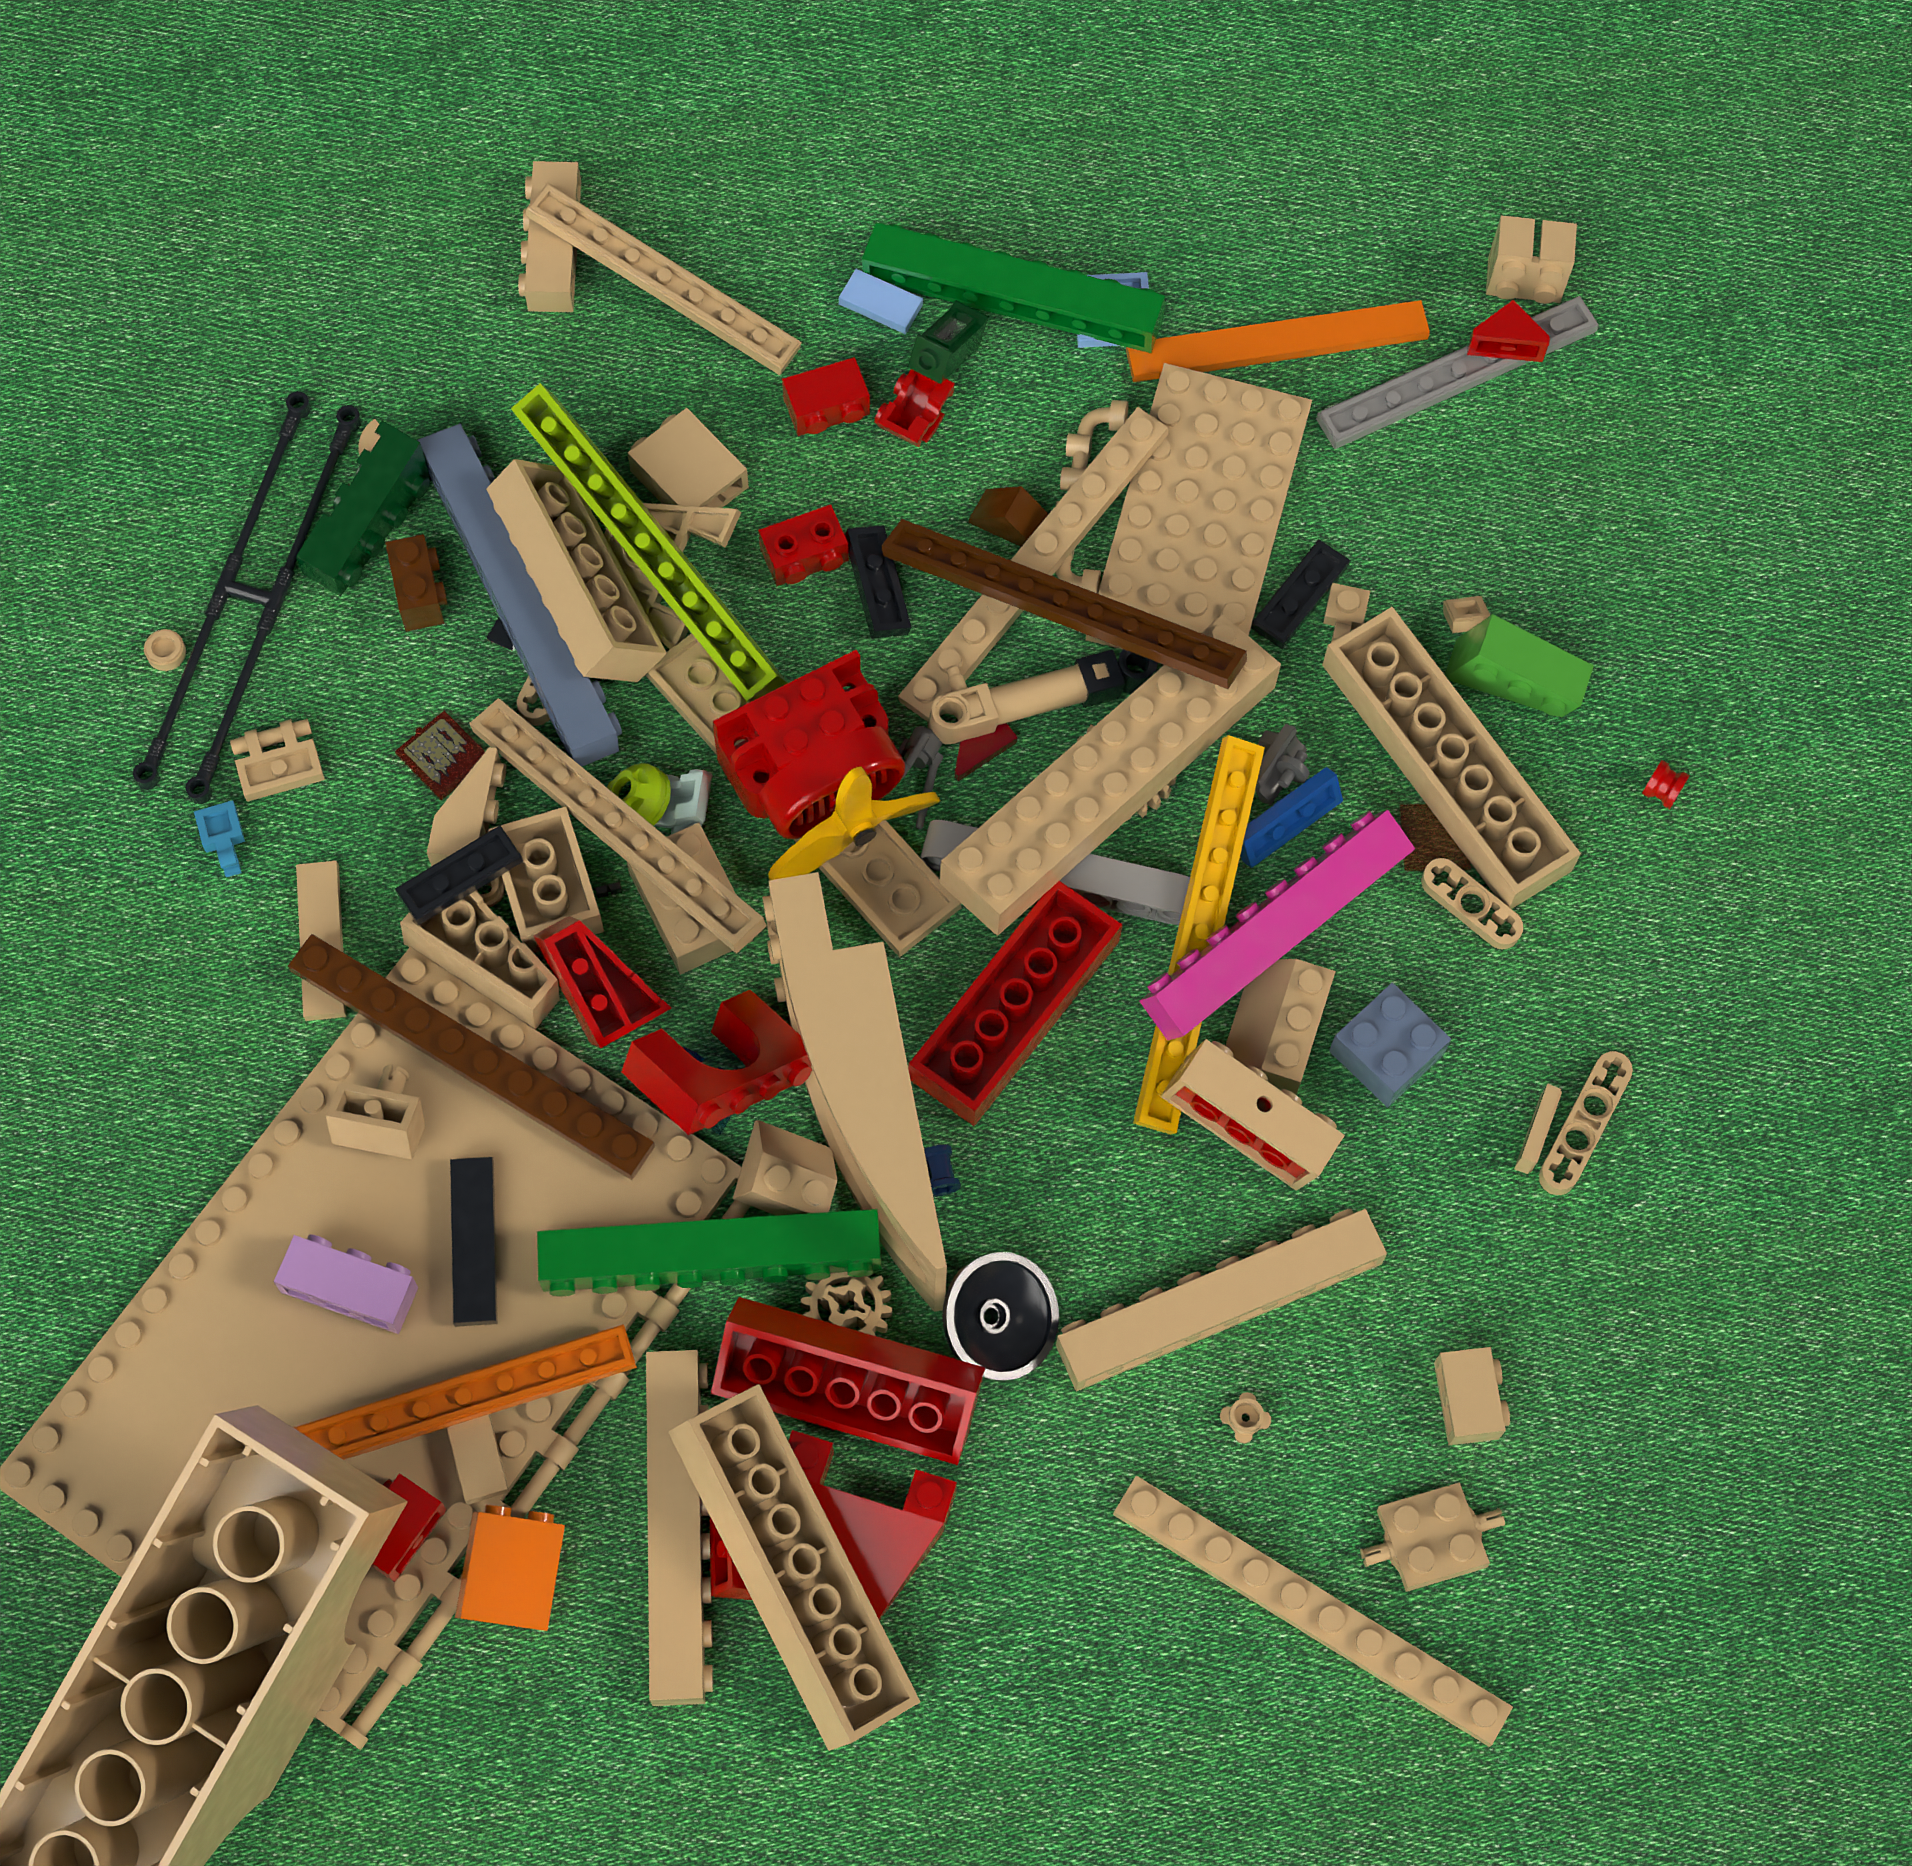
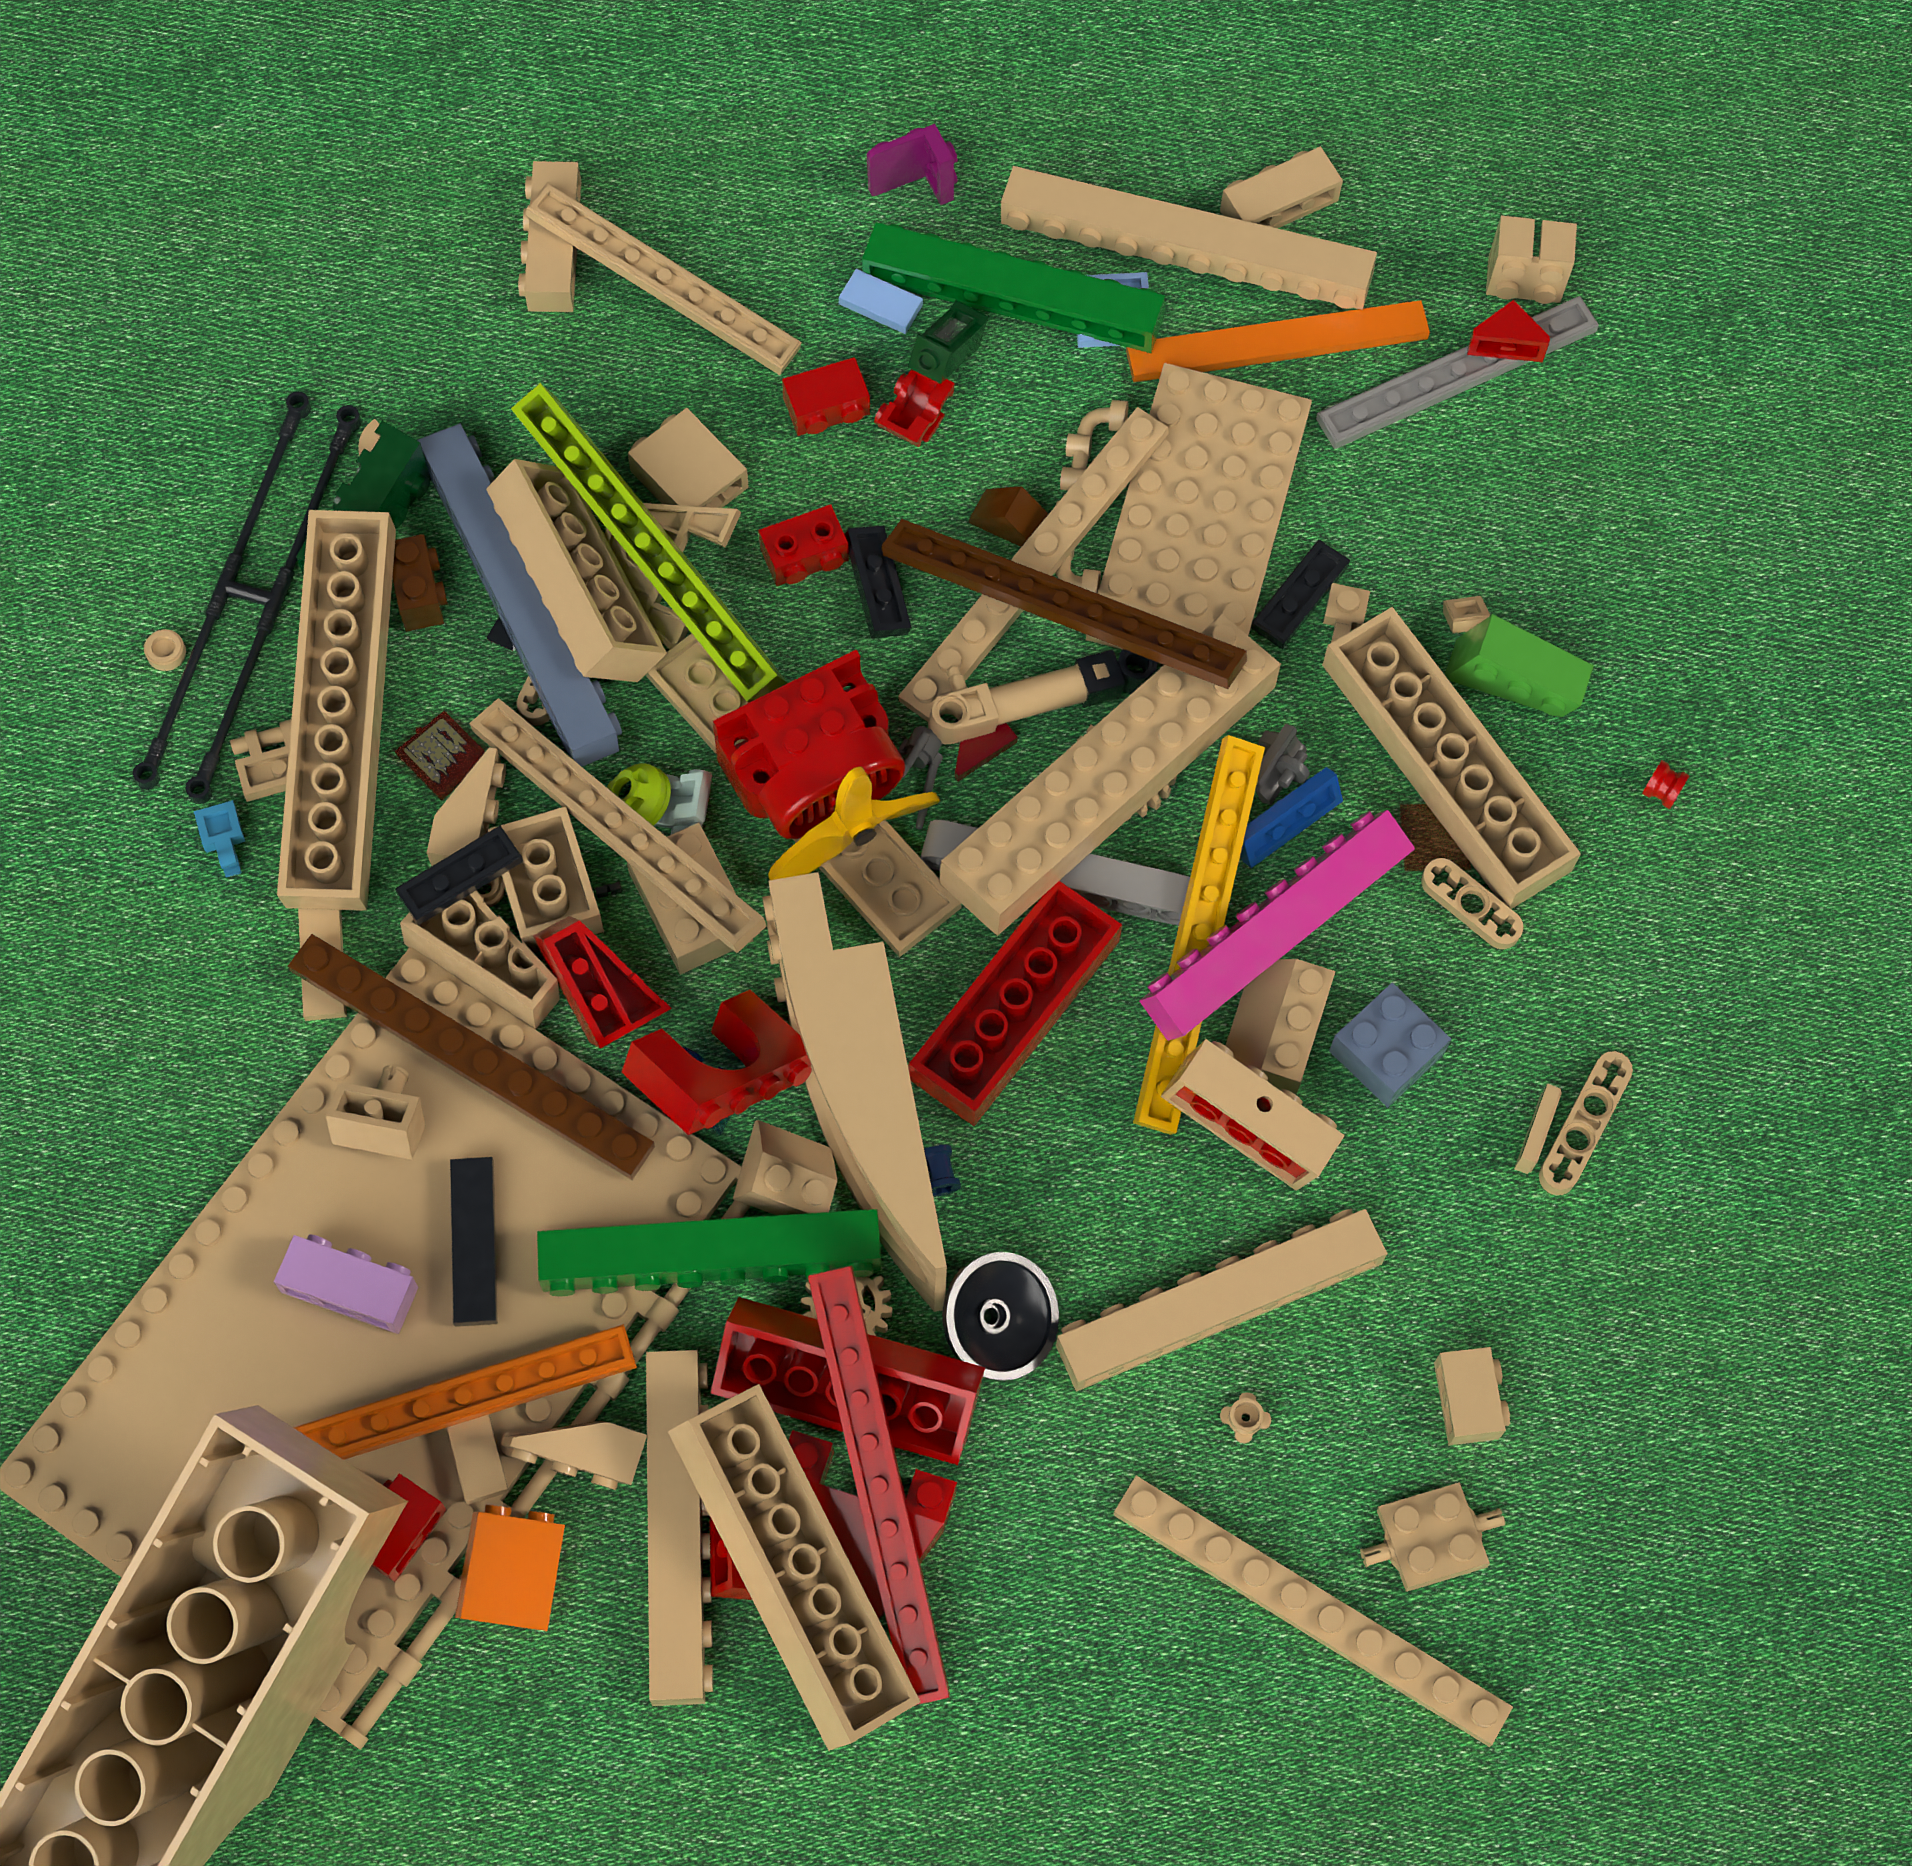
none -> tan brick [277,510,396,911]
none -> tan slope [501,1421,647,1490]
none -> red plate [808,1265,950,1705]
none -> magenta bracket [867,124,958,205]
none -> tan brick [1001,166,1377,310]
none -> tan brick [1220,146,1343,228]

